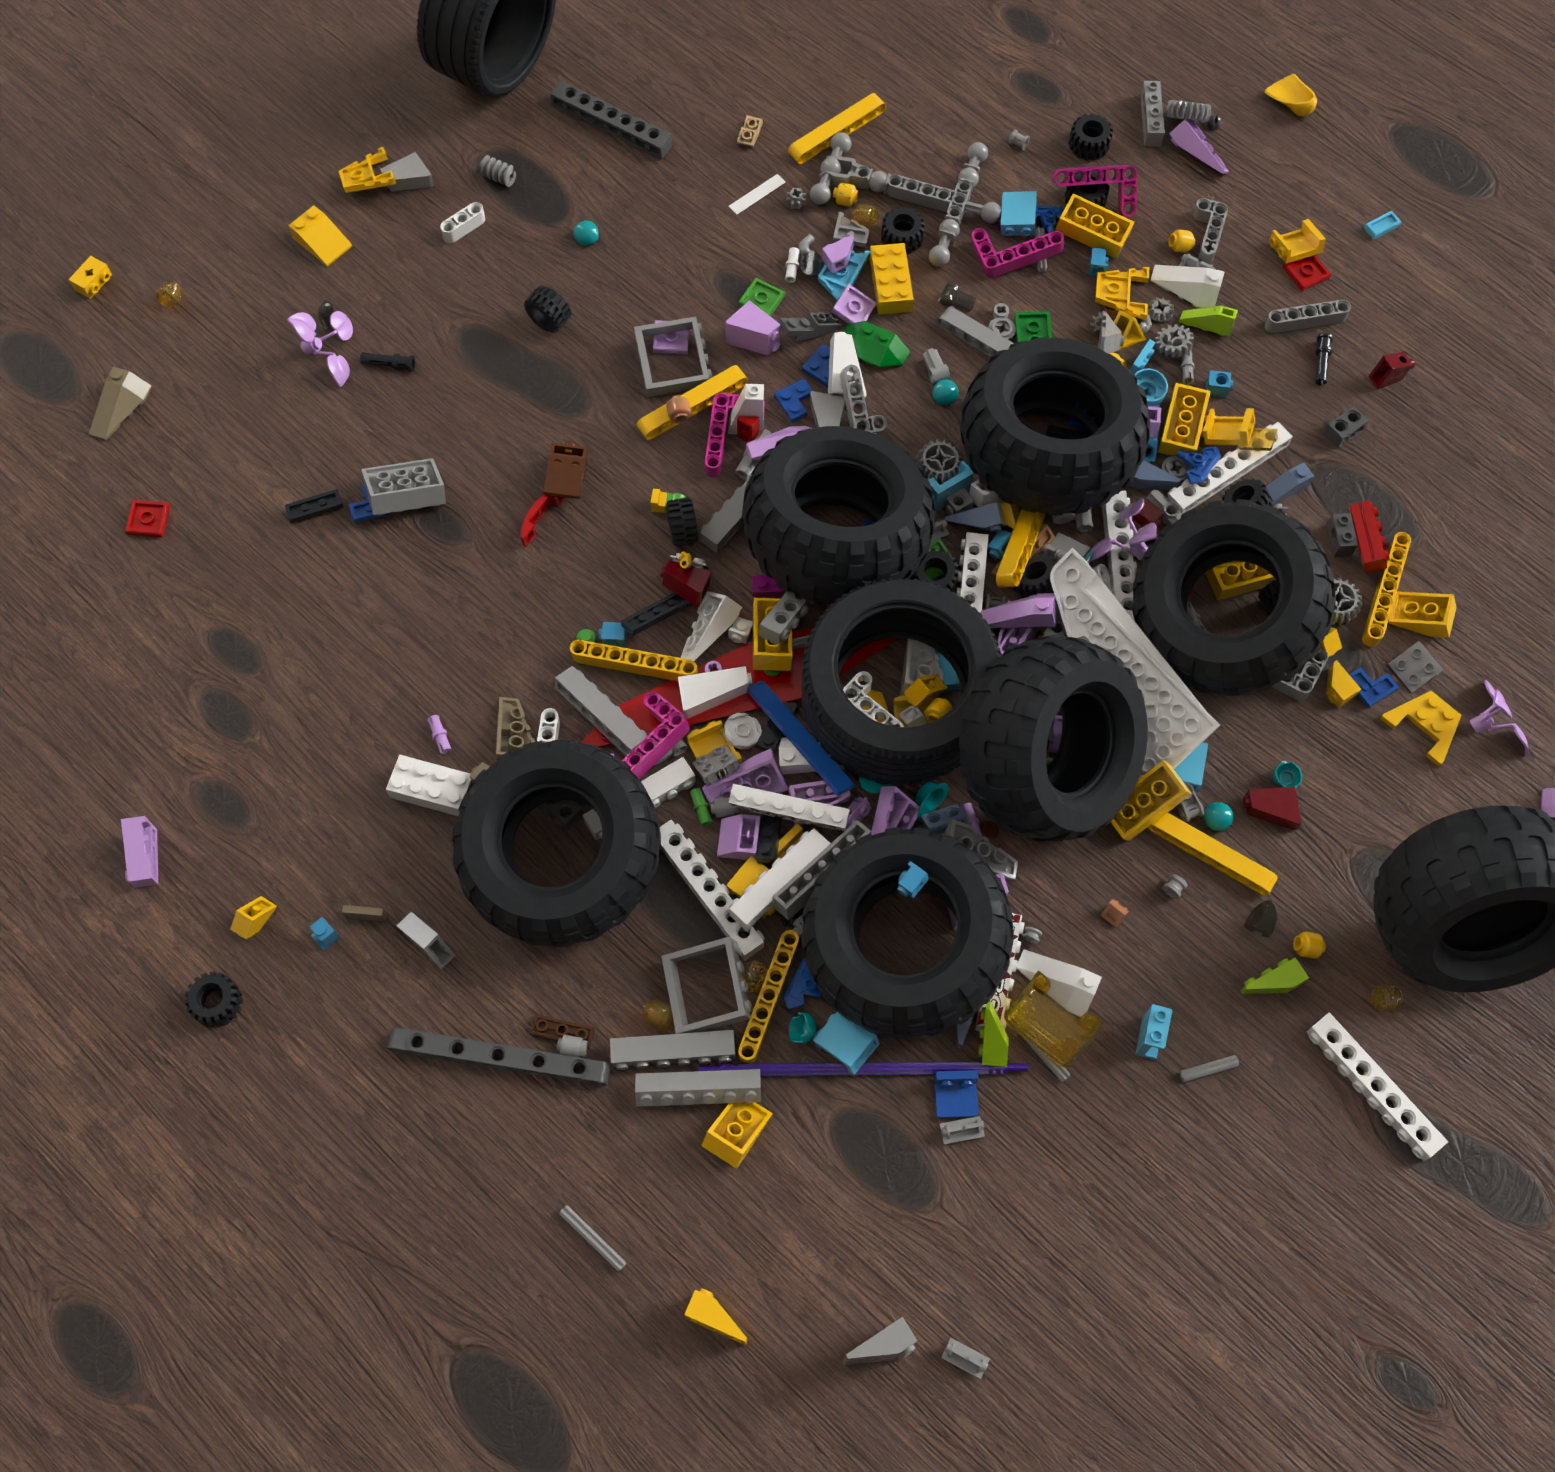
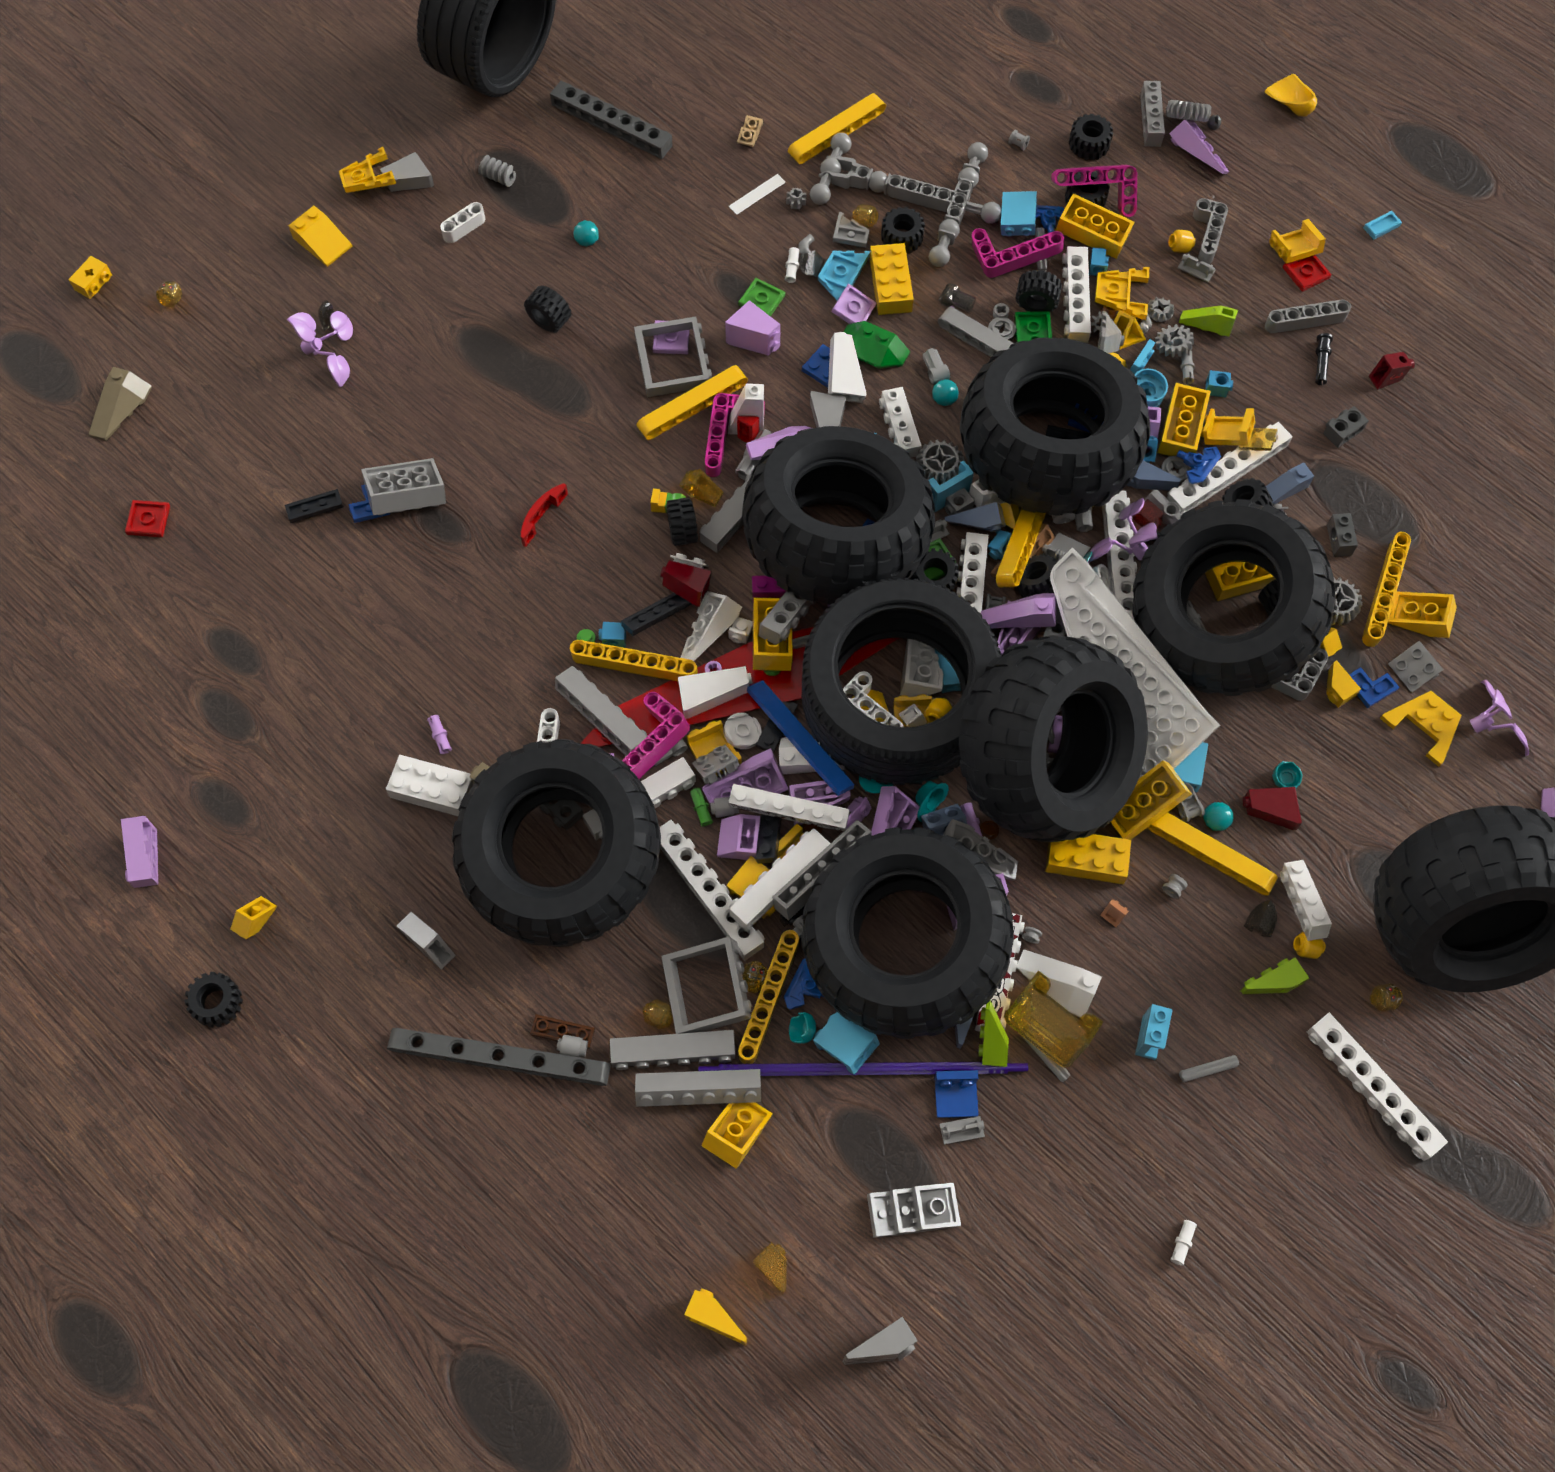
dark azure brick [310,917,340,951] -> none
dark tan tile [342,905,387,922] -> none
black pin [360,352,415,371] -> none
dark tan wedge [494,697,535,763] -> none
reddish brown slope [543,440,588,499] -> none
light grey axle [560,1205,626,1271] -> none
nougat head [666,395,691,423] -> none
yellow arm [679,551,692,570] -> none
blue plate [774,378,813,423] -> none
dark grey slope [778,312,843,341] -> none
lavender slope [822,235,854,273] -> none
yellow head [833,183,858,207] -> none
light grey beam [840,364,887,433] -> none
dark azure brick [897,861,929,898] -> none
yellow slope [903,673,948,707] -> none
light grey hinge [941,1338,990,1379] -> none
white wedge [1150,265,1224,309] -> none
red brick [1349,500,1390,573] -> none
none -> clear yellow slope [679,469,724,507]
none -> clear yellow slope [753,1242,787,1295]
none -> light grey slope [867,1183,961,1238]
none -> white brick [879,387,922,458]
none -> black tyre [1015,270,1062,312]
none -> yellow brick [1045,834,1131,884]
none -> white brick [1062,246,1091,343]
none -> white pin [1170,1220,1197,1266]
none -> white brick [1280,860,1332,941]

